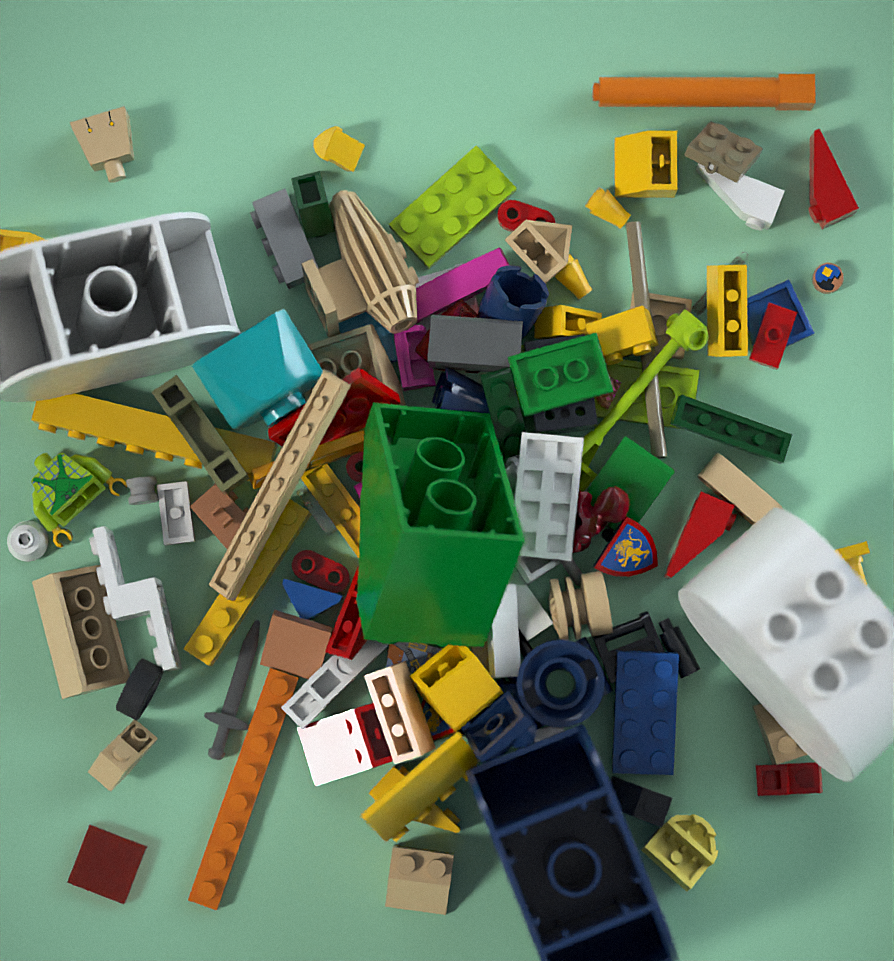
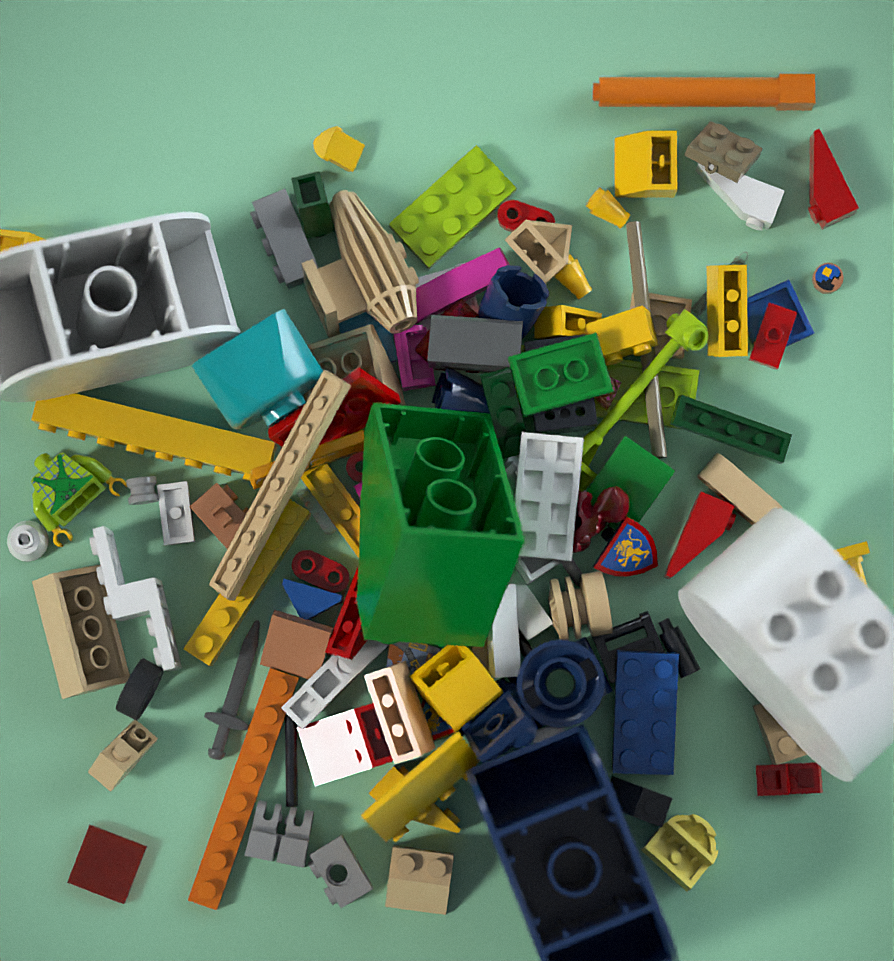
tan torso [70,106,134,183] -> none
olive arch [152,375,250,496] -> none
none -> light grey legs [245,800,314,868]
none -> black bar [285,715,298,807]
none -> light grey brick [308,835,373,908]

